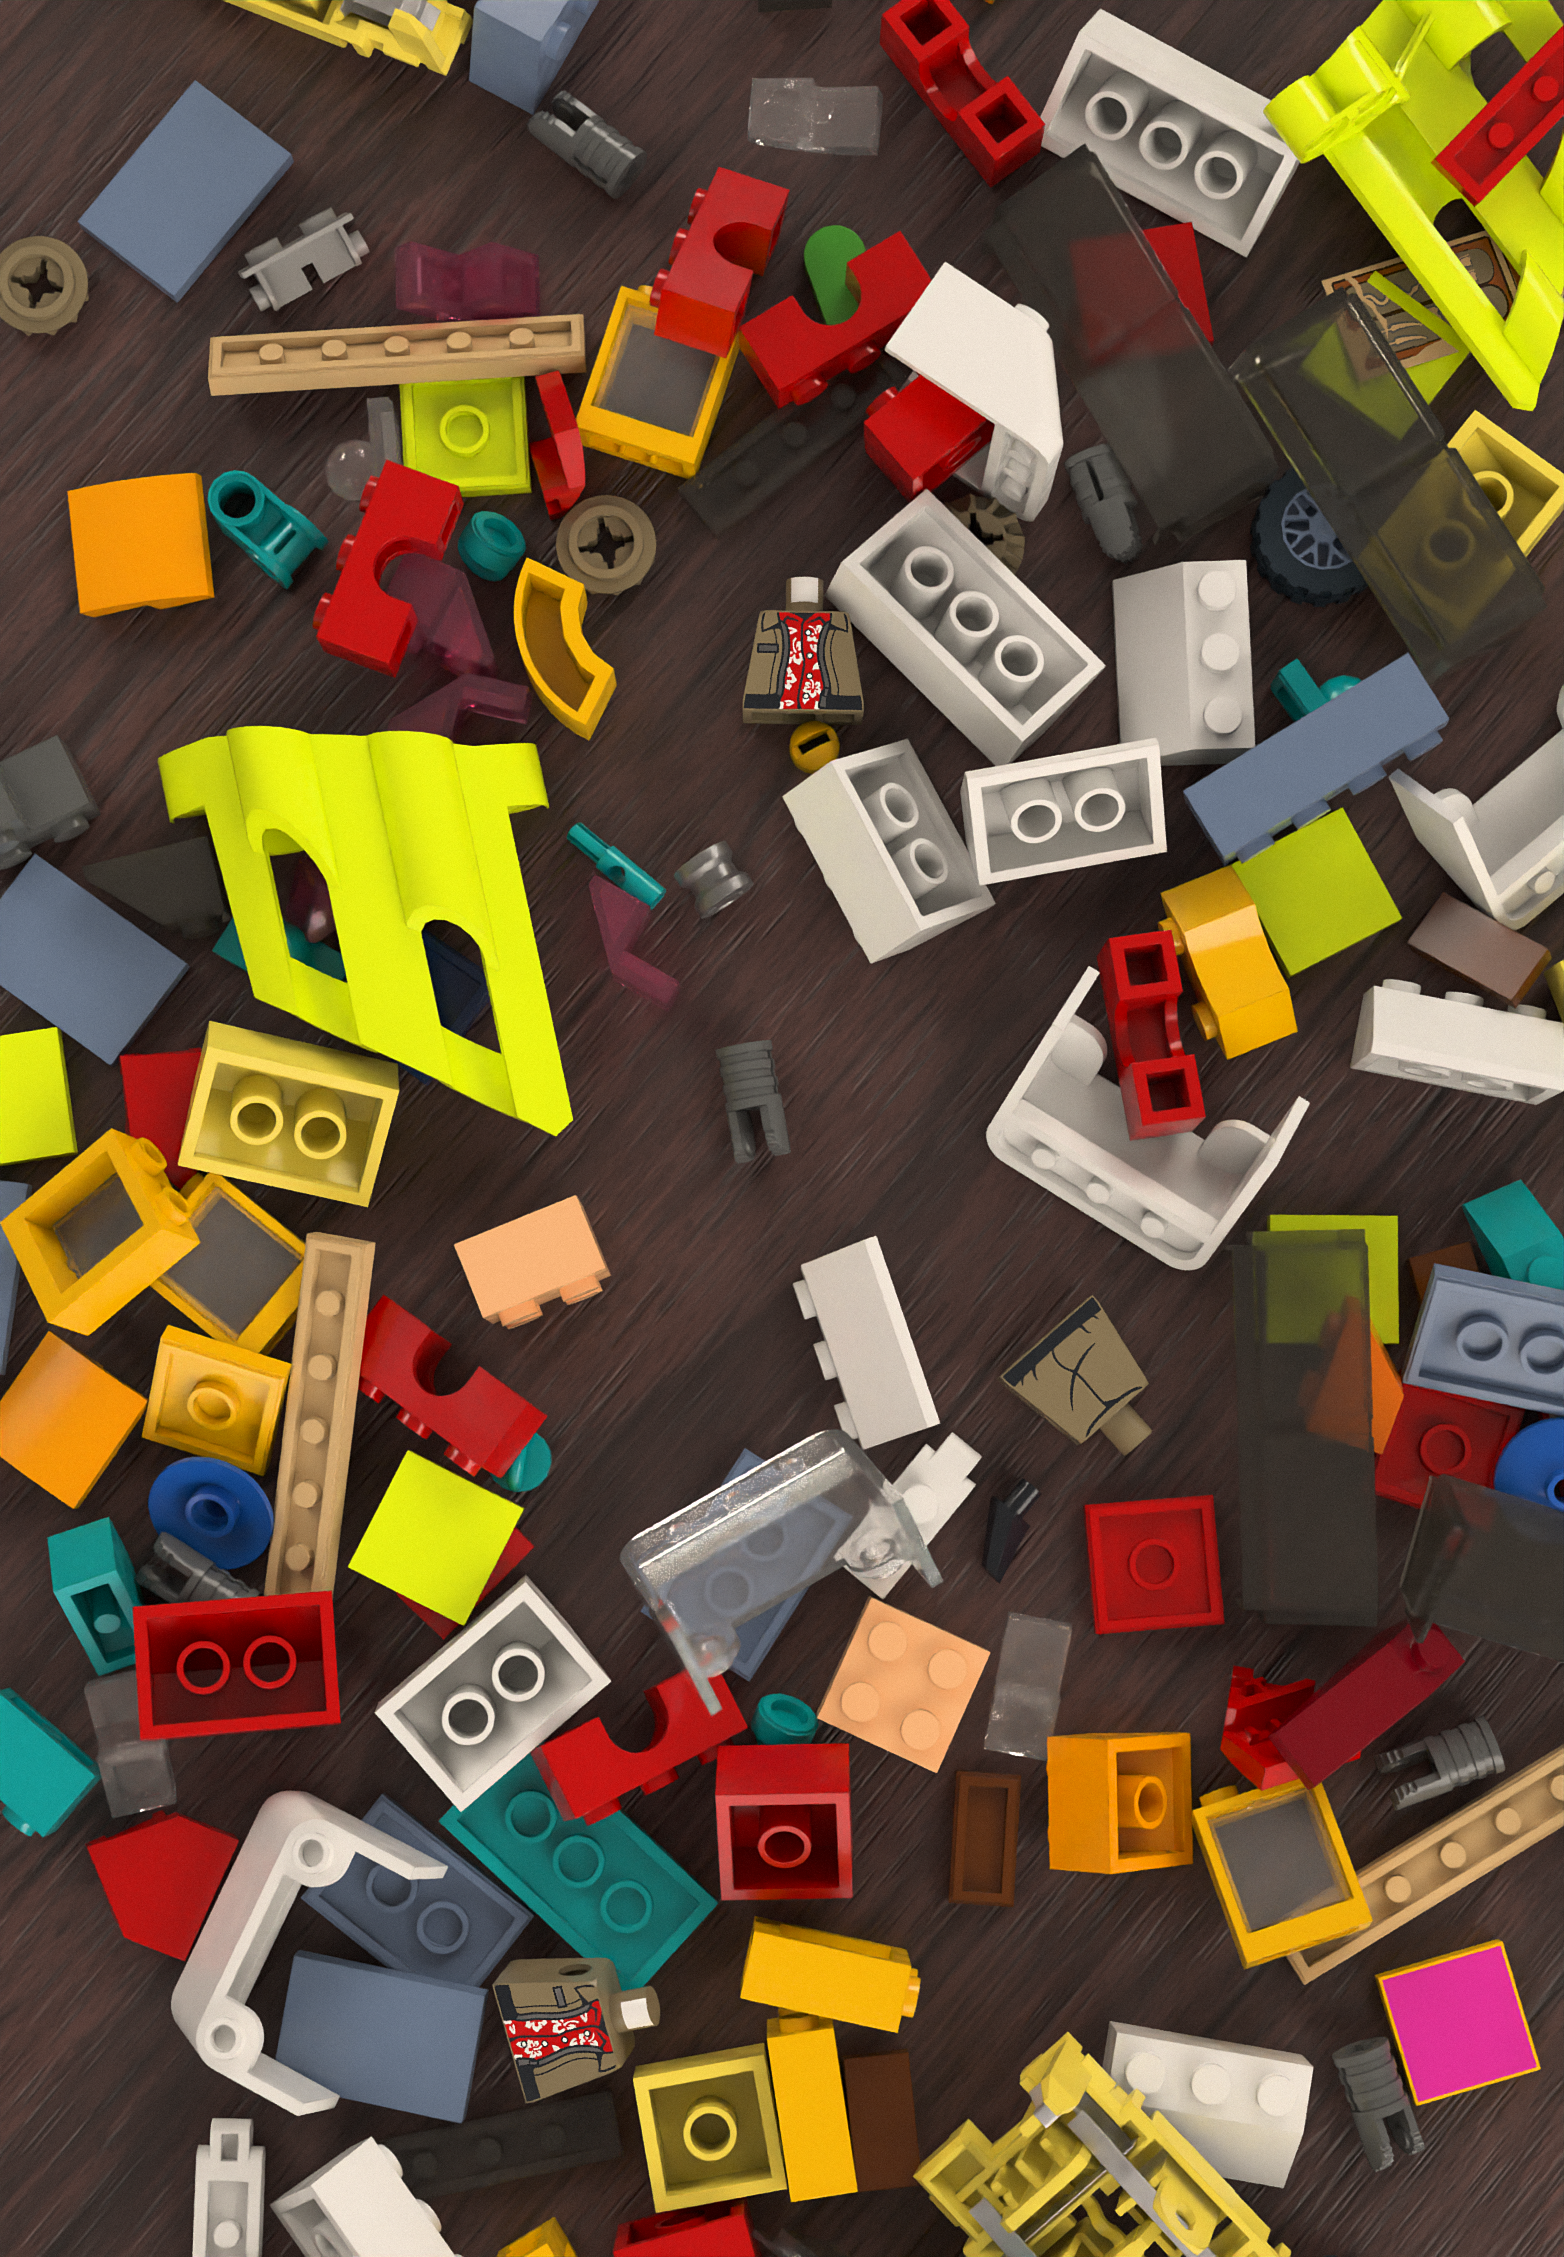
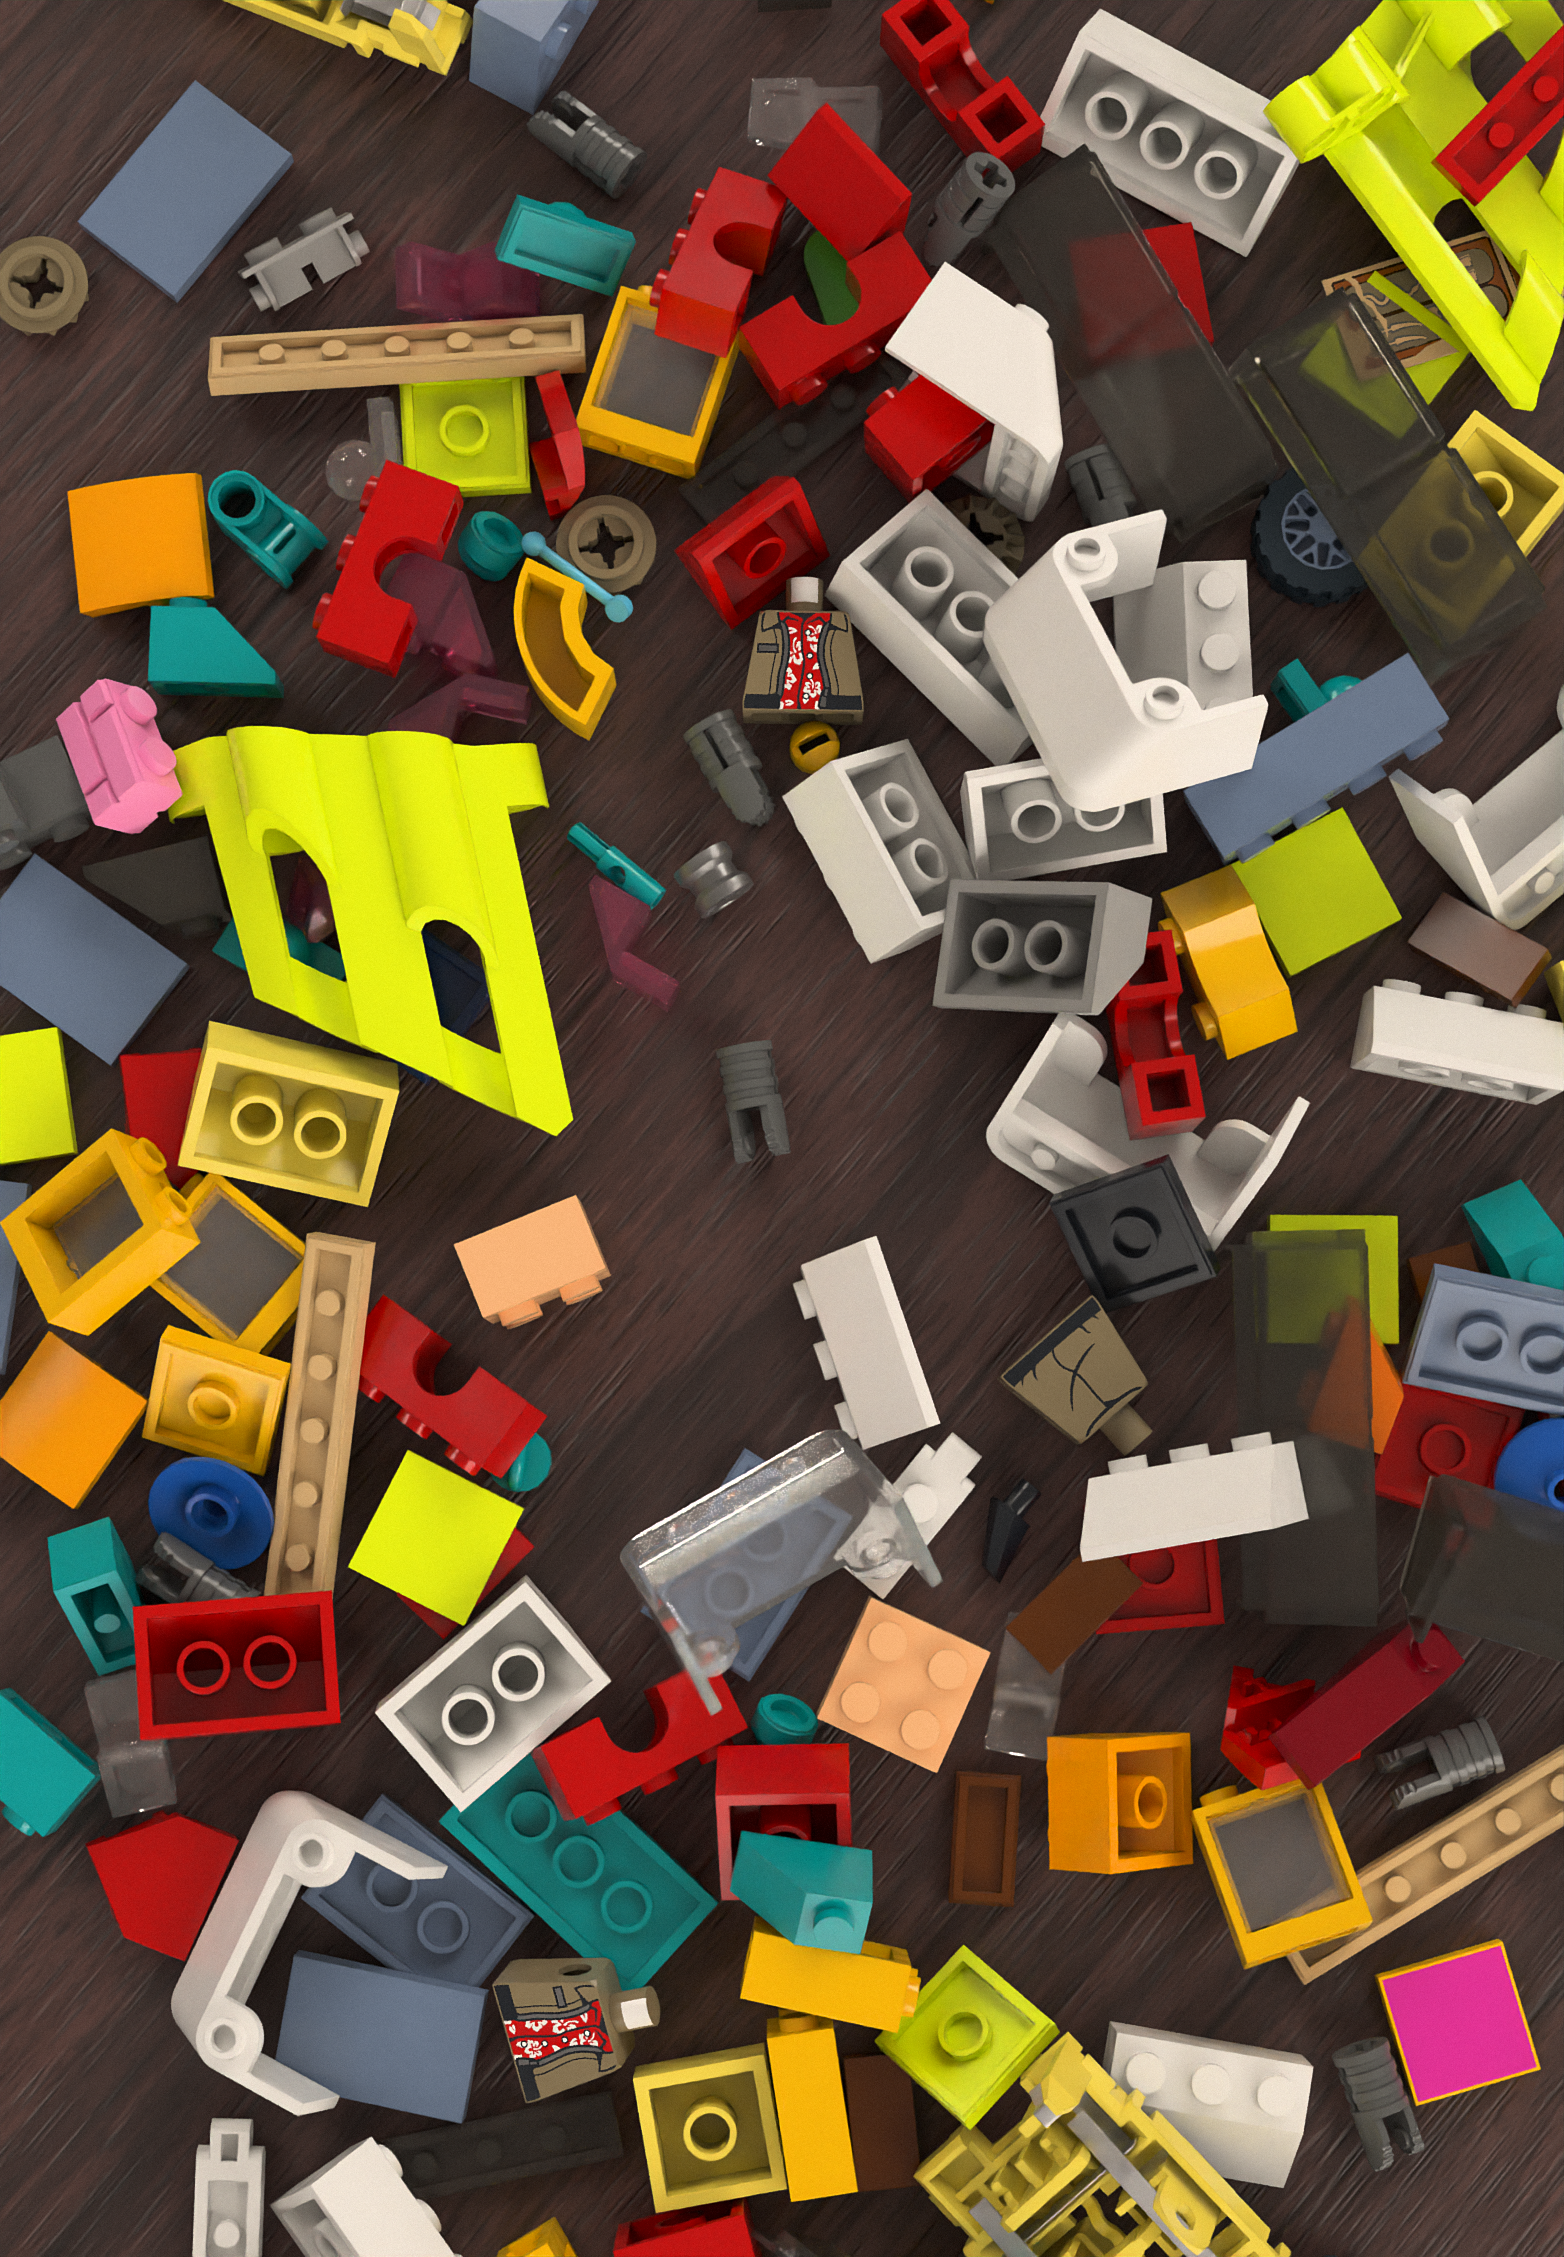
none -> bright pink brick [56,678,183,835]
none -> teal slope [148,597,284,698]
none -> teal tile [494,194,636,297]
none -> medium azure hinge [521,531,633,623]
none -> red slope [674,476,830,630]
none -> dark grey hinge [683,709,776,826]
none -> teal slope [730,1830,873,1954]
none -> red slope [767,102,912,262]
none -> neon yellow tile [874,1945,1060,2130]
none -> dark grey hinge [921,152,1015,268]
none -> light grey slope [932,879,1152,1015]
none -> white windscreen [983,509,1269,812]
none -> reddish brown tile [1004,1552,1143,1675]
none -> black tile [1049,1154,1221,1313]
none -> white slope [1080,1432,1309,1562]

